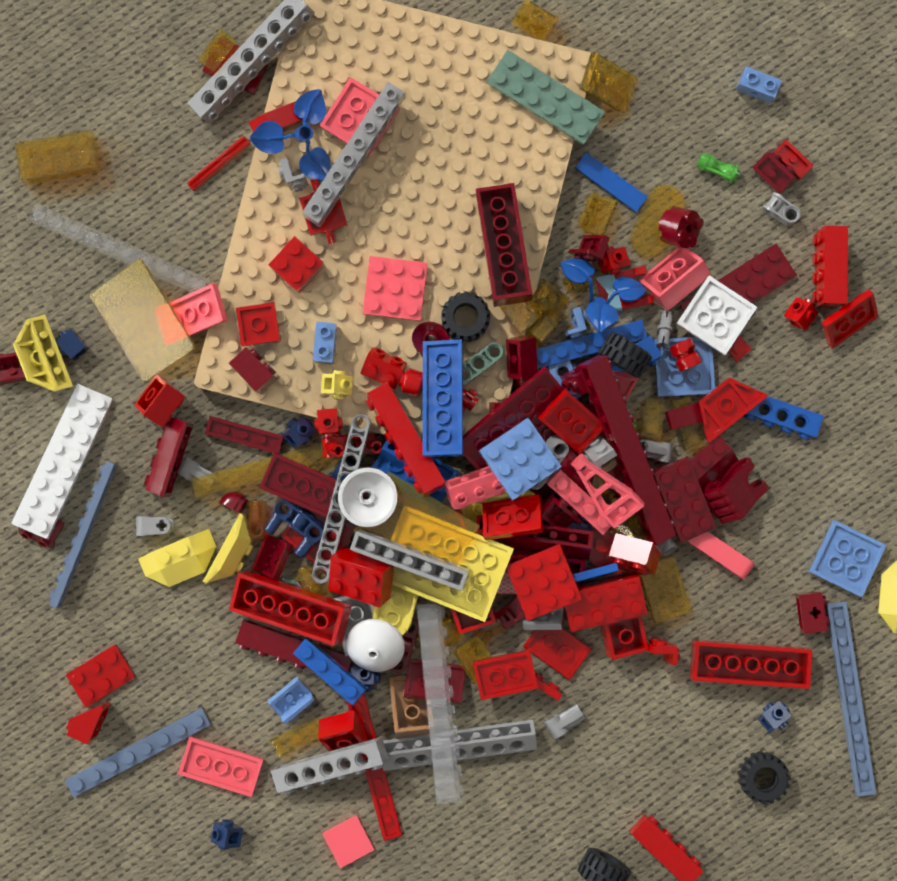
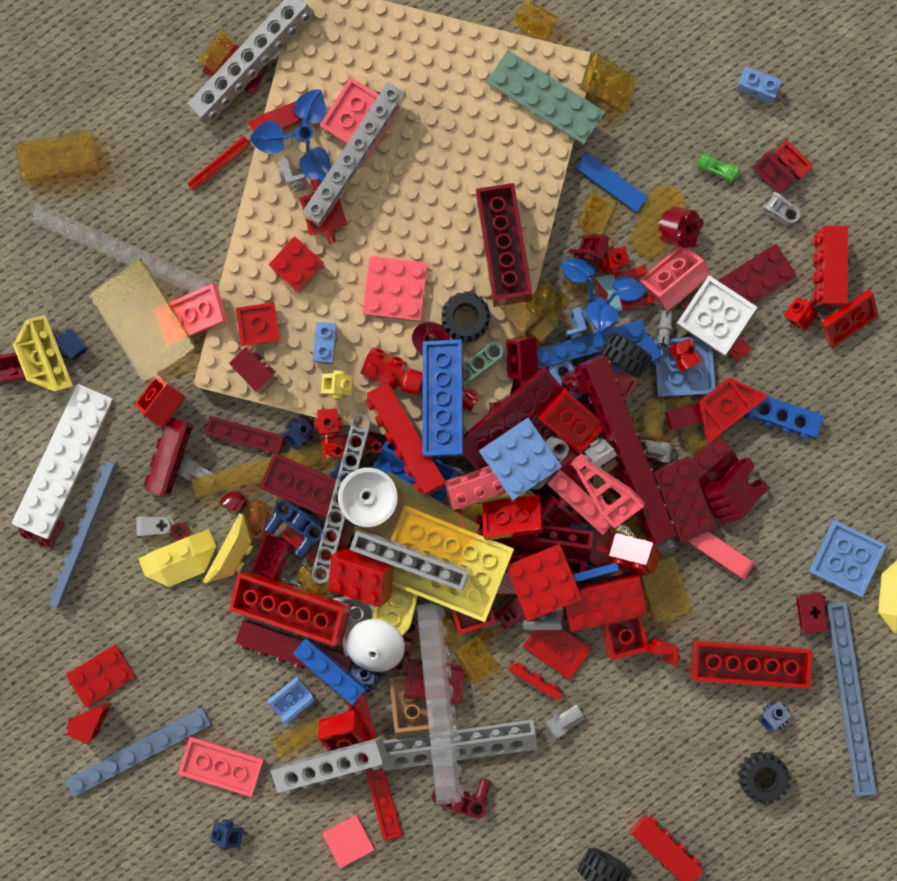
red plate [473,649,538,700] -> none
none -> dark red bush [171,523,190,540]
none -> dark red piece [432,765,492,818]

